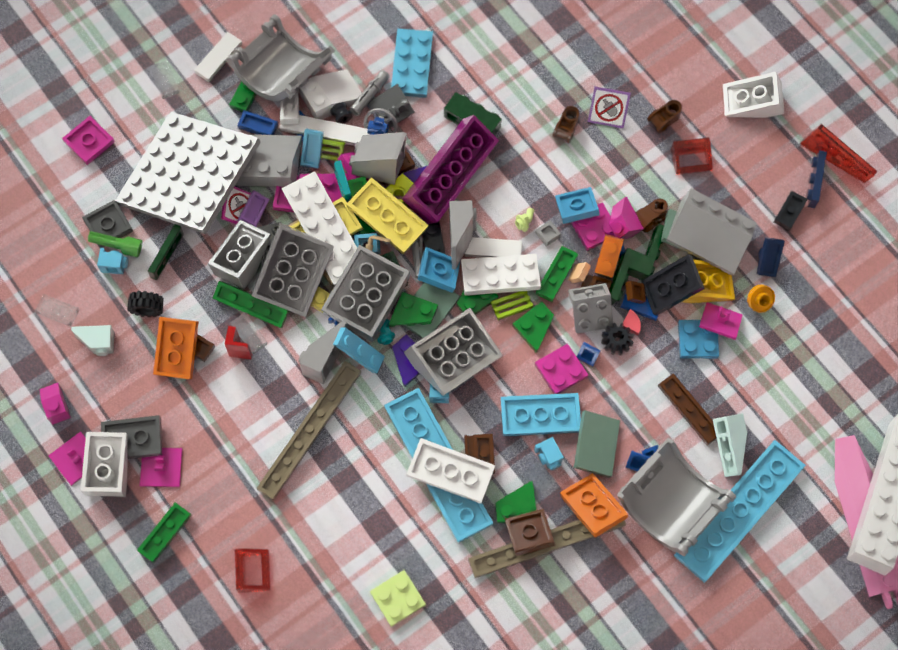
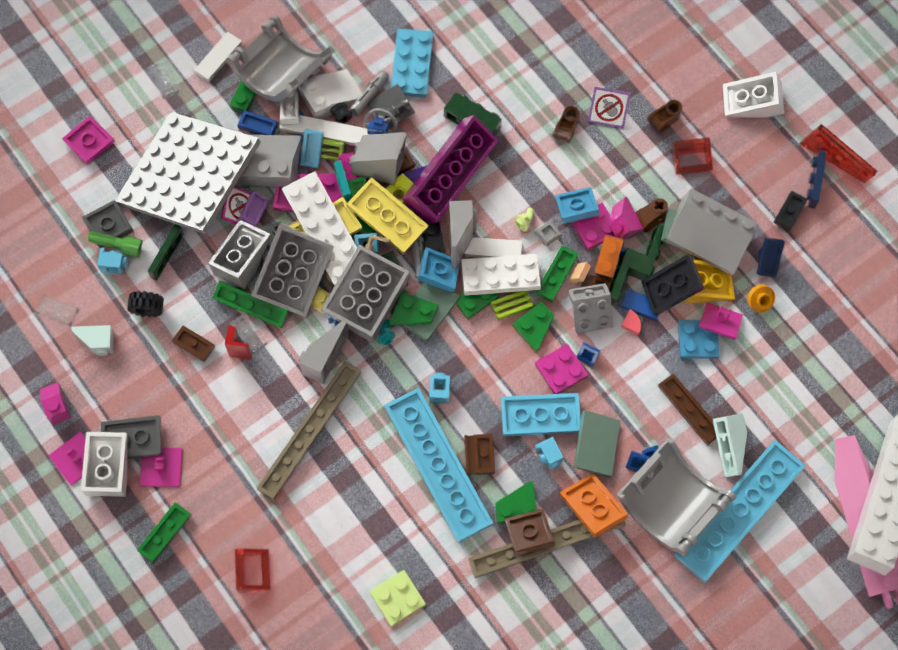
orange plate [153,317,199,379] -> none
medium azure plate [333,327,385,373] -> none
dark purple wing [392,334,420,387] -> none
light grey slope [404,308,503,396] -> none
white plate [406,438,495,504] -> none
black gear [601,322,634,355] -> none
reddish brown plate [626,280,646,304] -> none

